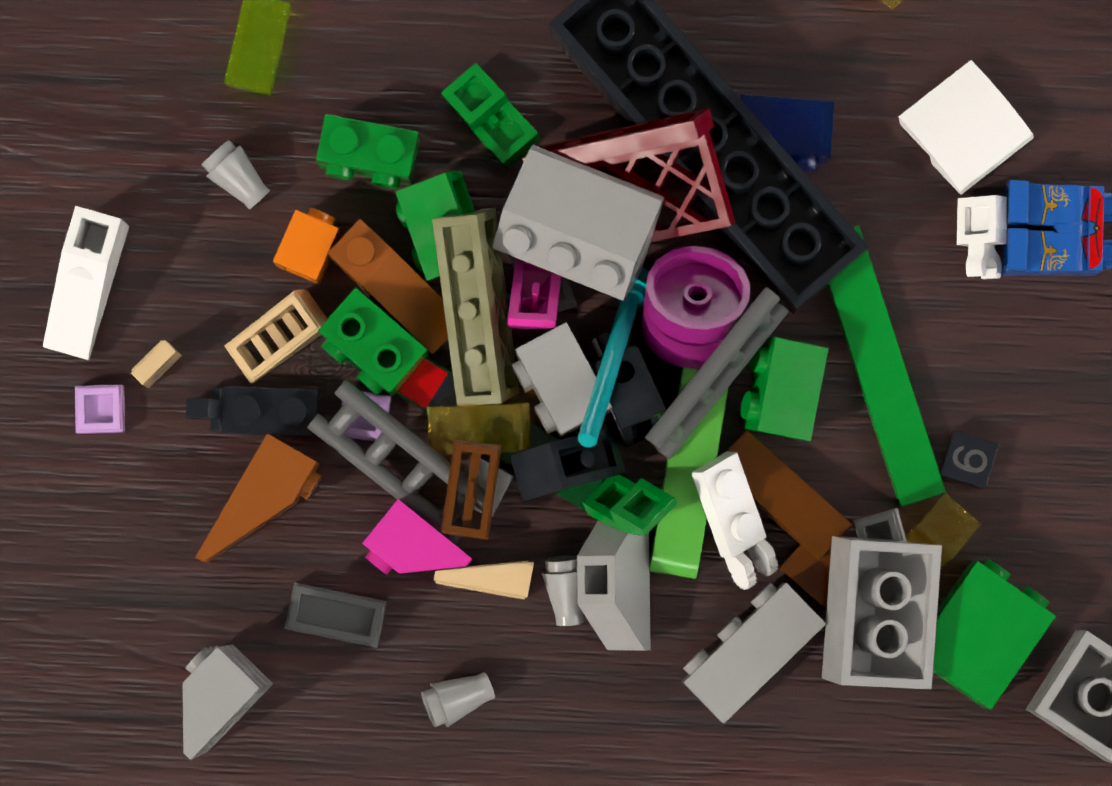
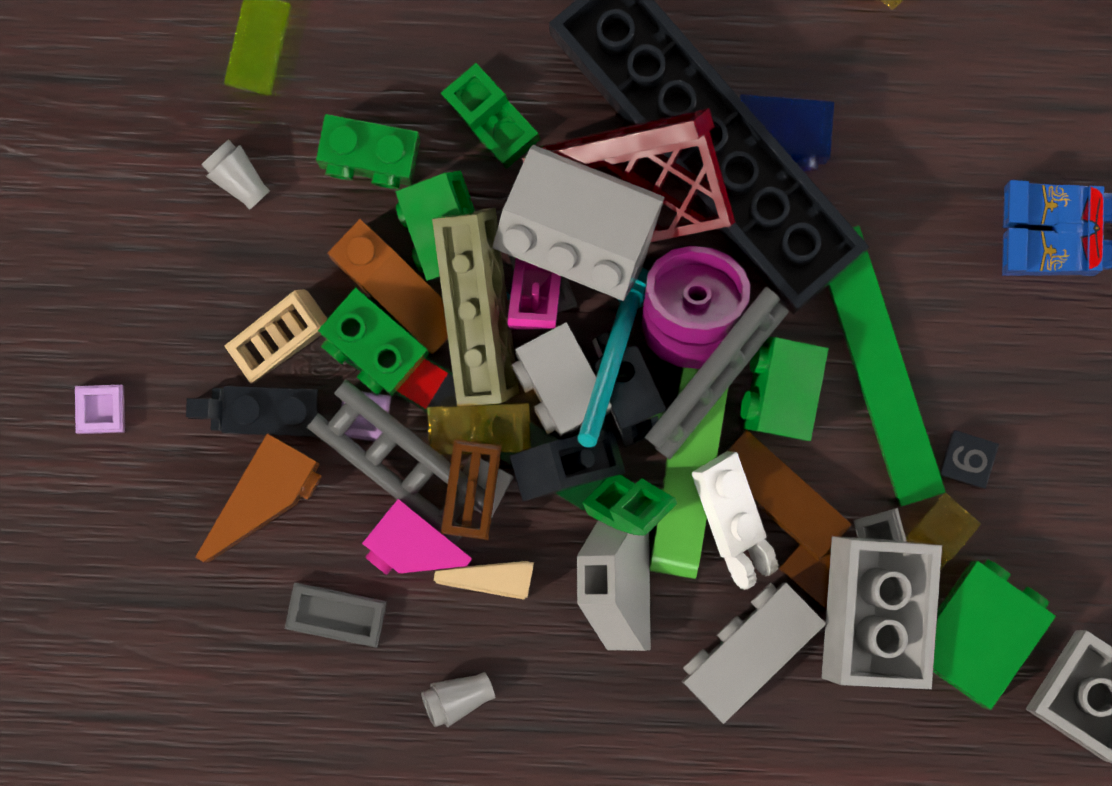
white slope [43,206,129,360] -> none
tan tile [131,340,182,388] -> none
light grey slope [183,644,273,760] -> none
orange brick [273,208,342,285] -> none
light grey cone [541,555,584,626] -> none
white slope [898,60,1034,195] -> none
white plate [957,195,1007,279] -> none

